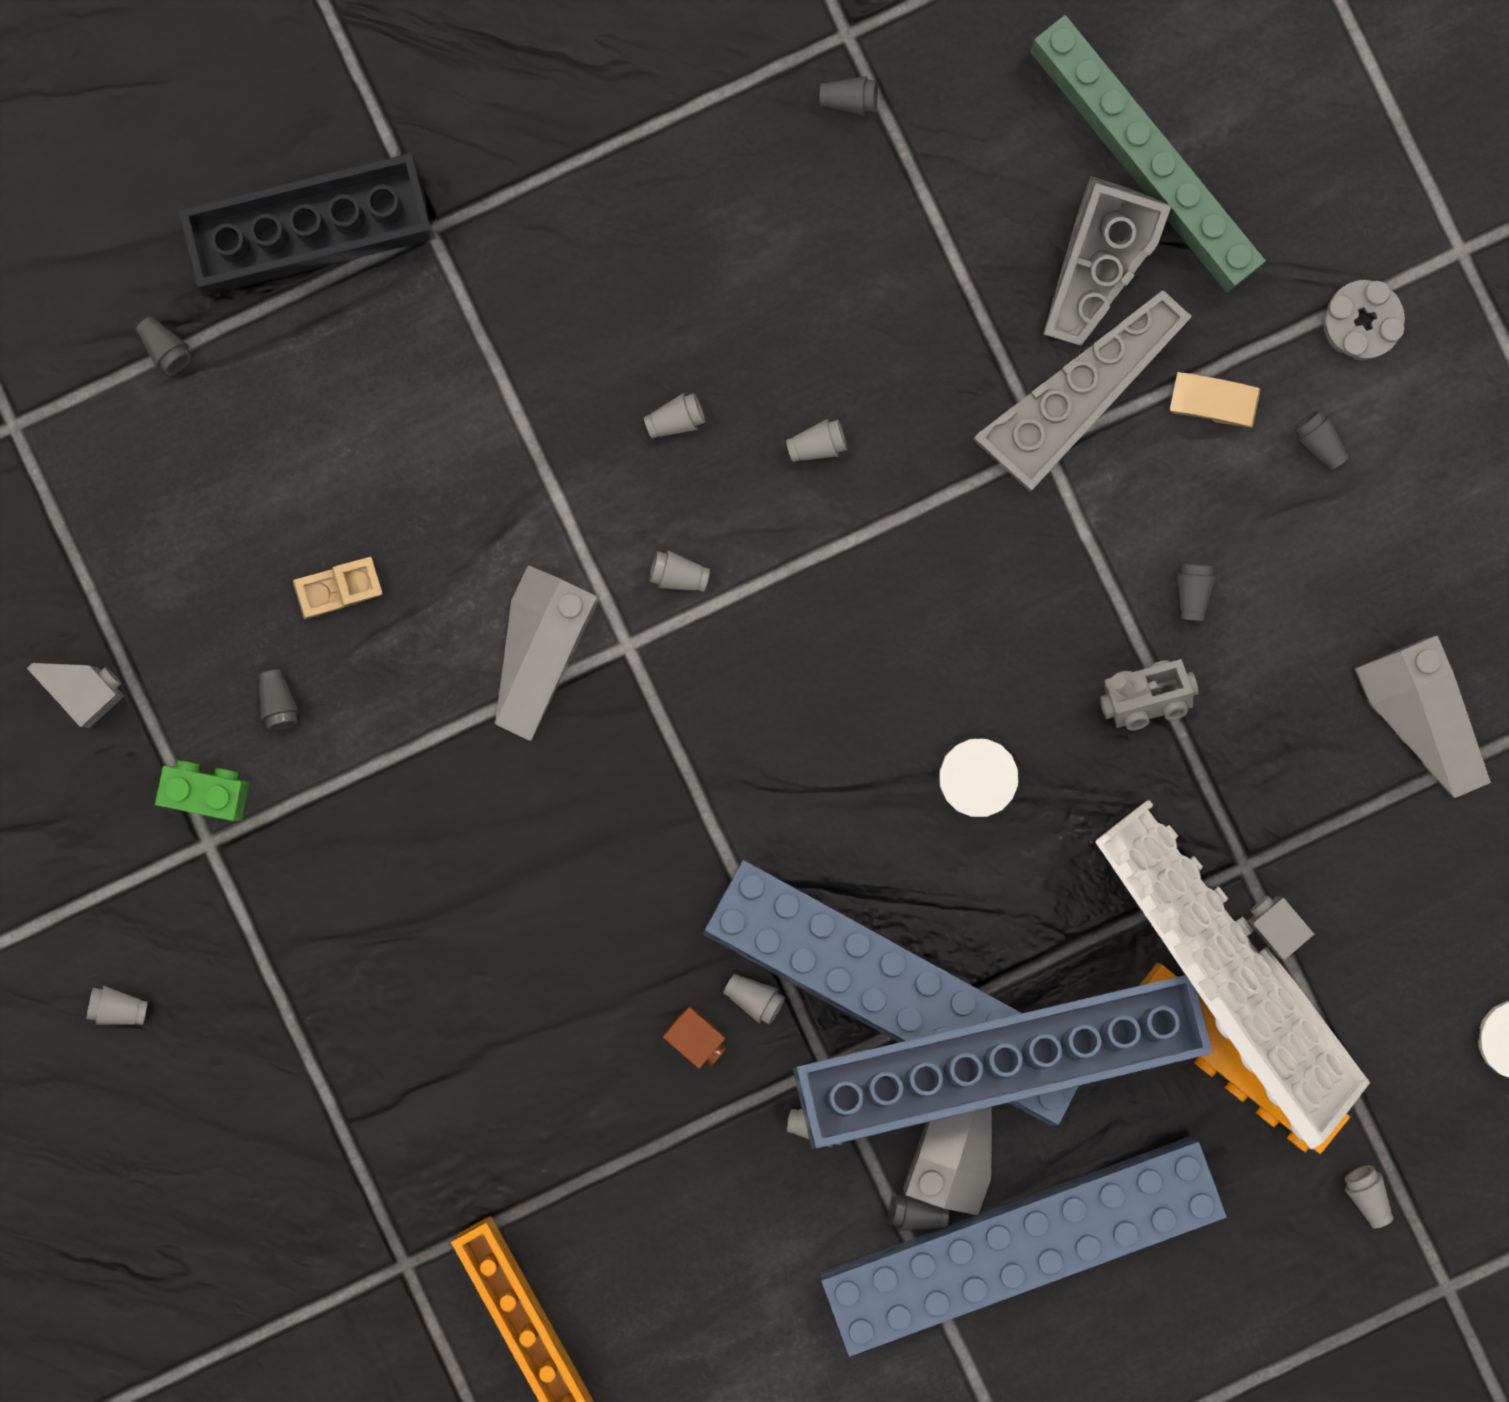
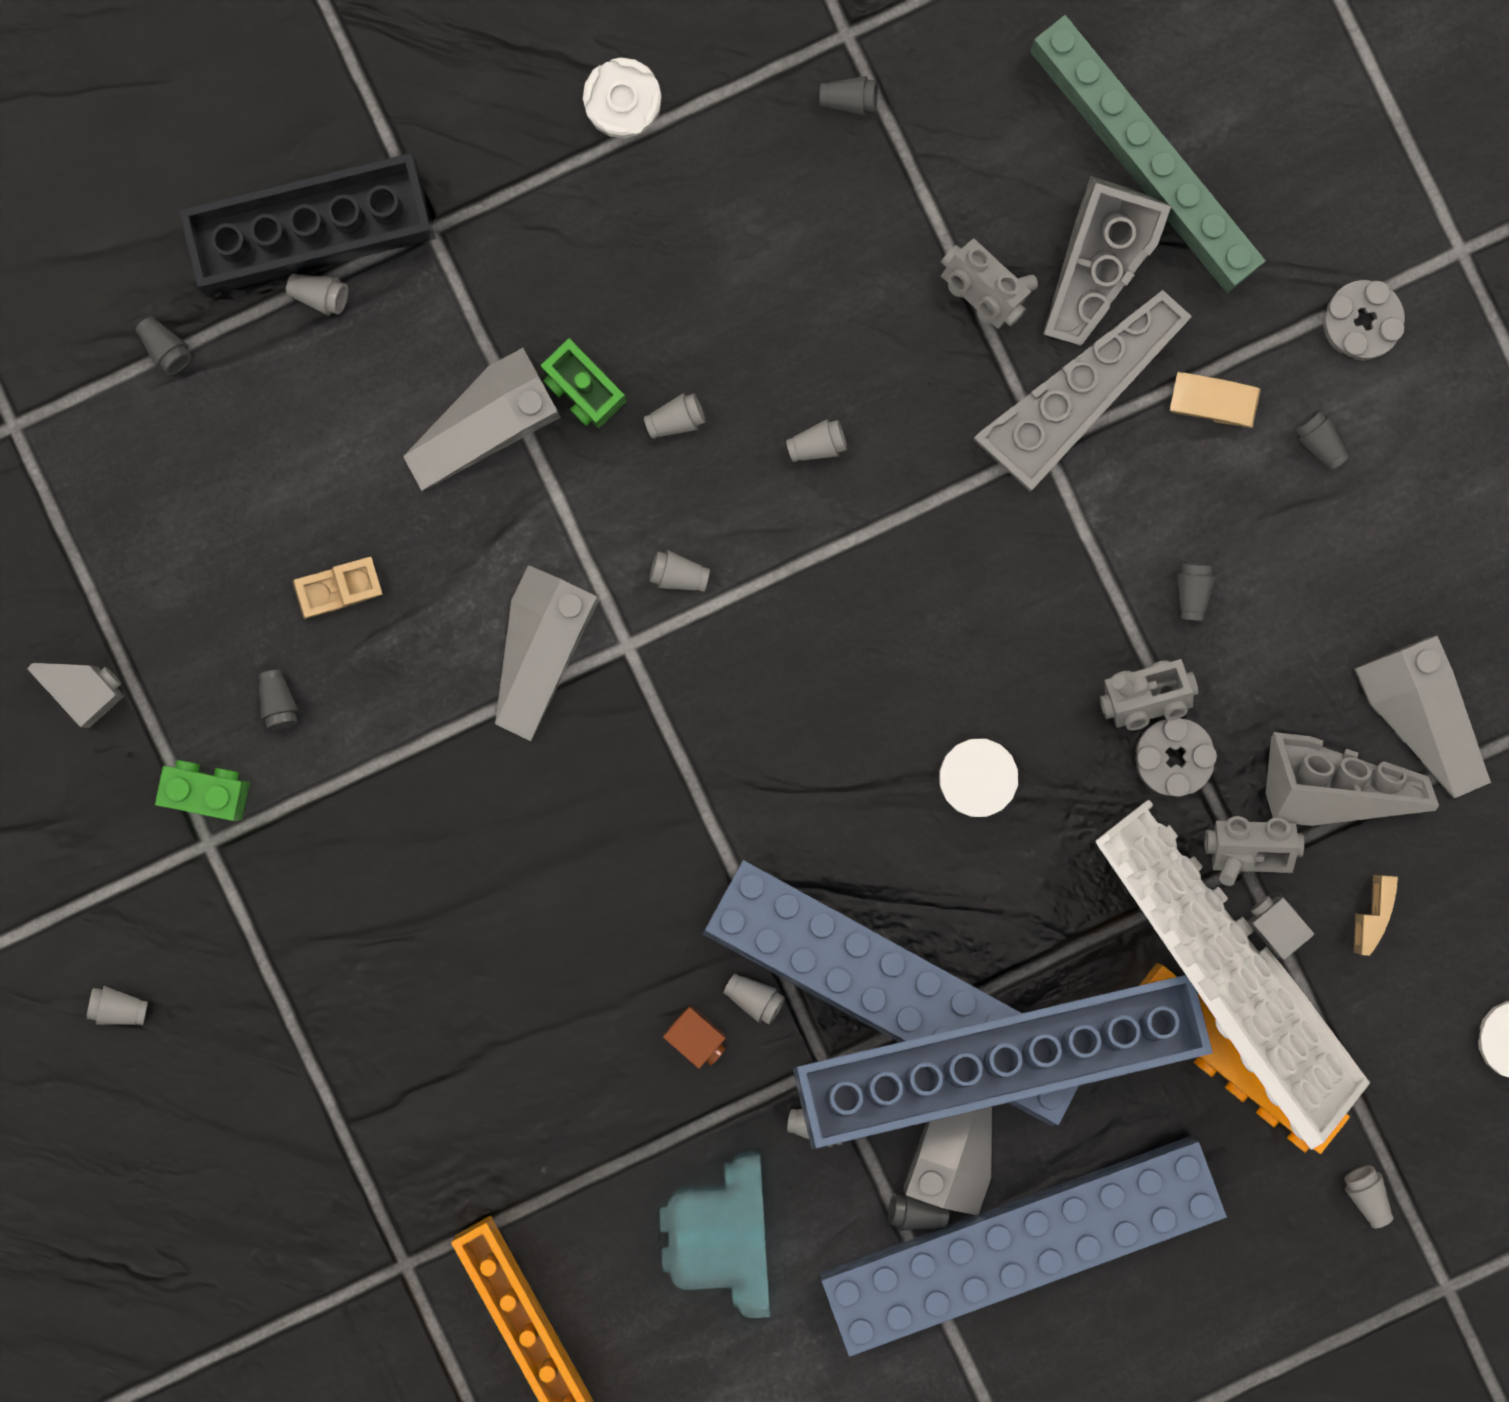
none -> light grey cone [286,273,348,316]
none -> light grey wedge [403,348,561,492]
none -> bright green brick [540,338,627,429]
none -> white tile [583,58,662,139]
none -> clear light blue brick [659,1151,770,1318]
none -> light grey brick [941,238,1038,329]
none -> light grey plate [1135,718,1217,797]
none -> light grey brick [1204,816,1304,886]
none -> light grey wedge [1266,732,1439,826]
none -> tan slope [1354,875,1398,956]

